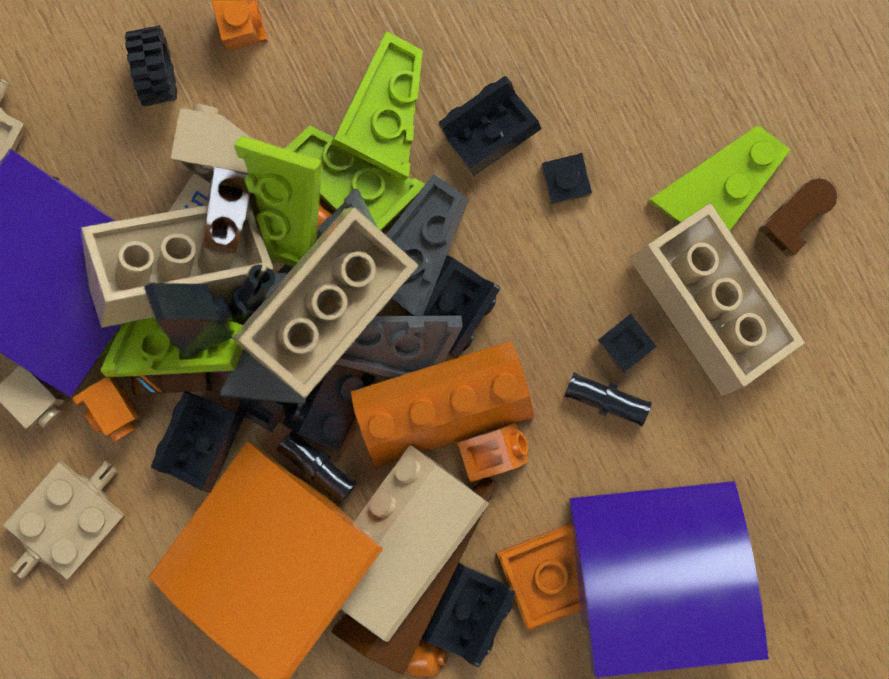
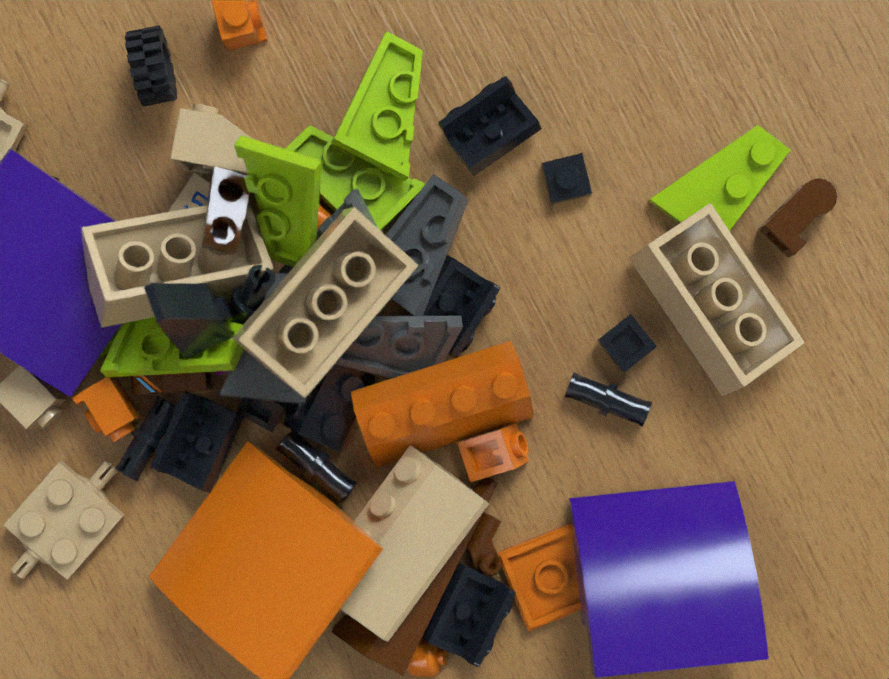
none -> black pin [115,396,175,481]
none -> reddish brown arm [467,512,502,576]

